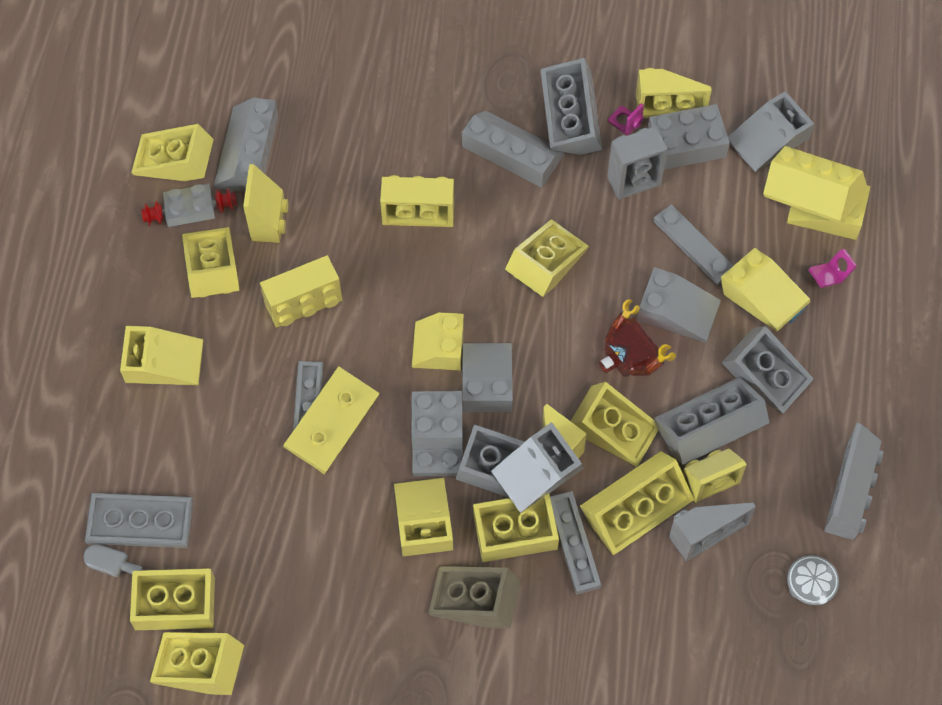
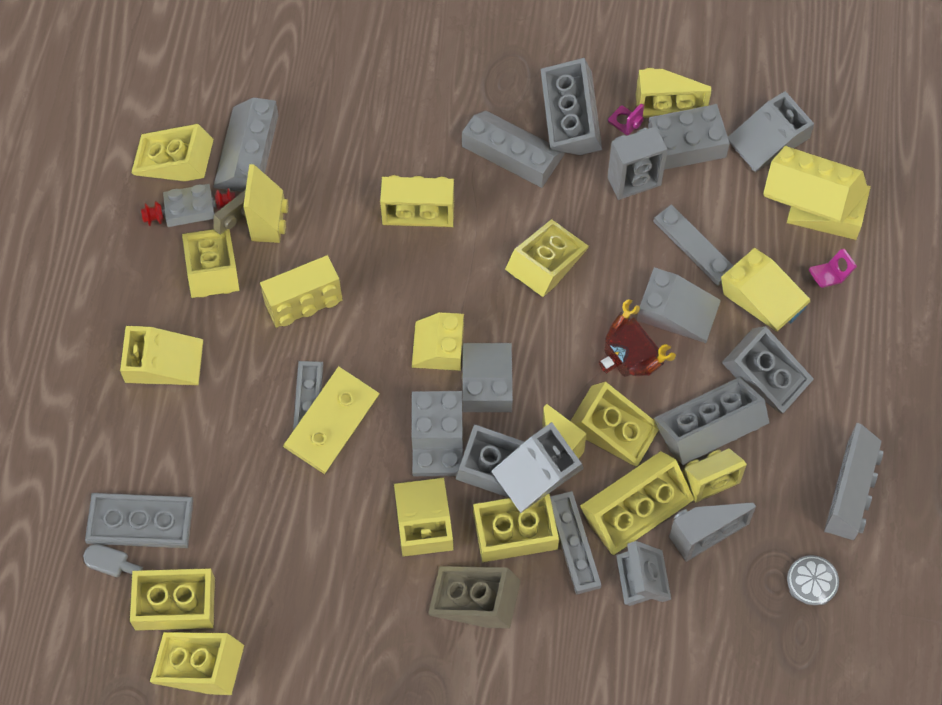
none -> dark tan plate [213,190,246,235]
none -> light grey bracket [616,541,671,606]

